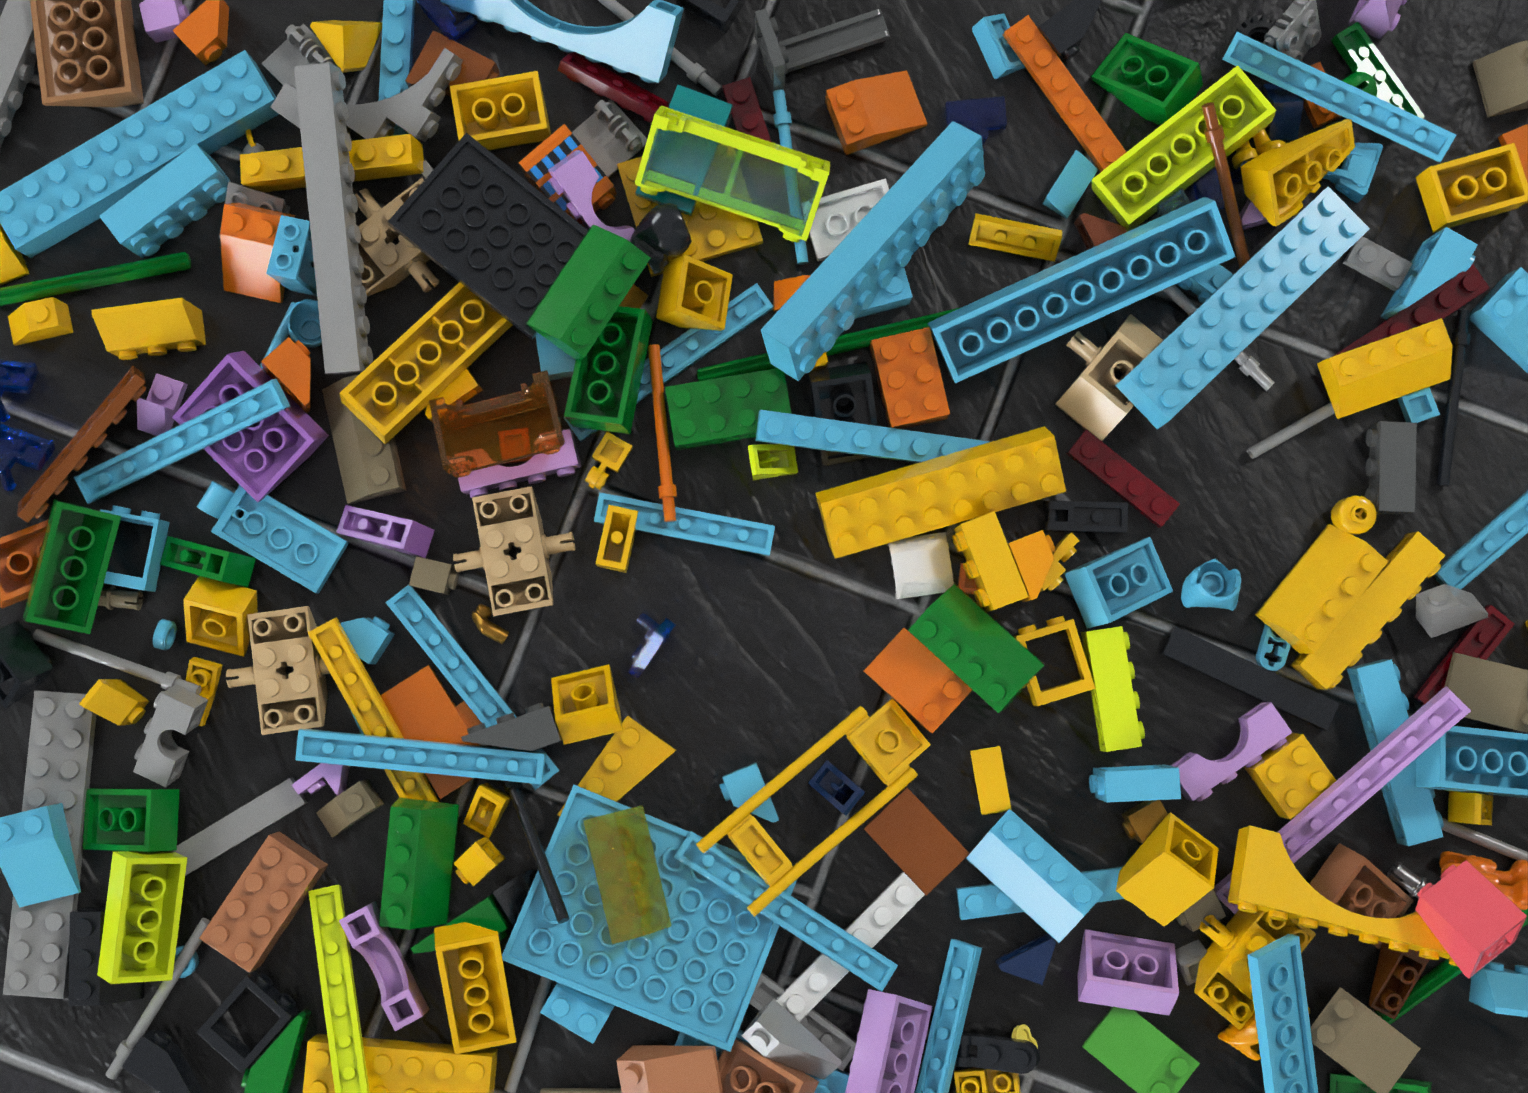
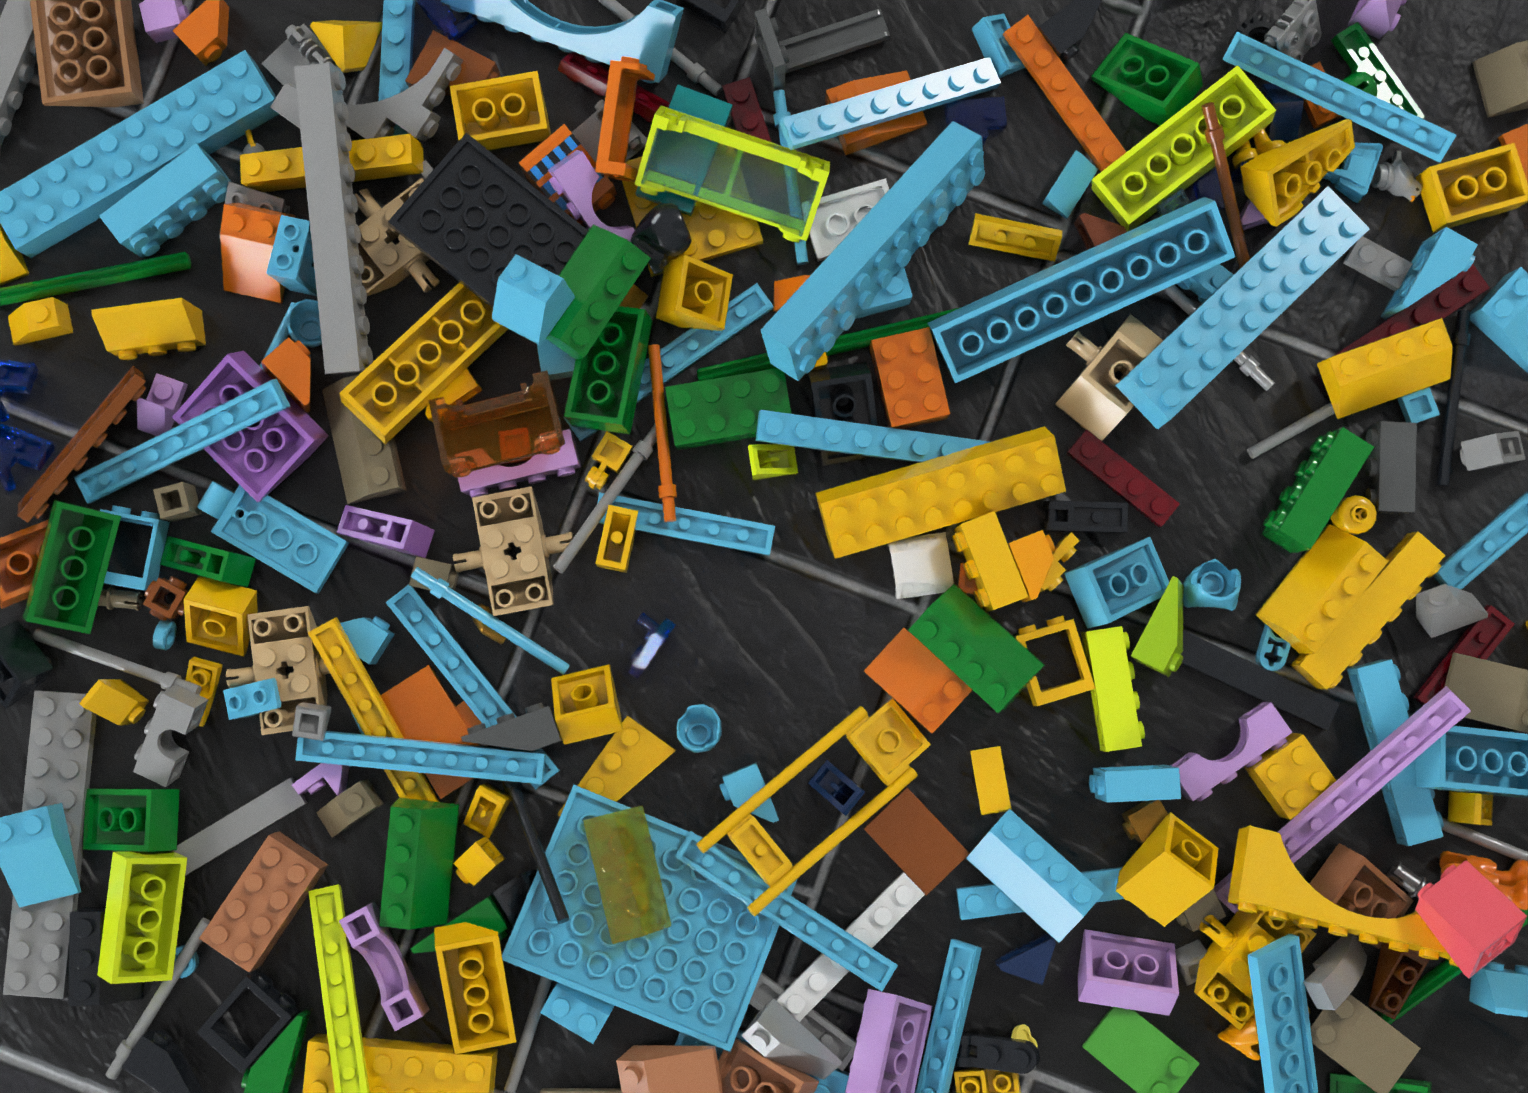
none -> dark orange brick [143,576,189,621]
none -> dark tan brick [153,482,202,522]
none -> medium azure bracket [223,678,281,720]
none -> light grey slope [292,702,332,741]
none -> medium azure bar [410,567,570,675]
none -> medium azure slope [492,254,575,346]
none -> light grey bar [553,424,657,574]
none -> orange panel [595,57,655,182]
none -> medium azure hair [676,704,722,753]
none -> medium azure plate [779,57,1001,150]
none -> lime slope [1131,576,1184,677]
none -> green brick [1261,427,1374,554]
none -> light grey slope [1303,933,1367,1010]
none -> light grey animal [1371,150,1422,202]
none -> light grey slope [1460,431,1526,471]

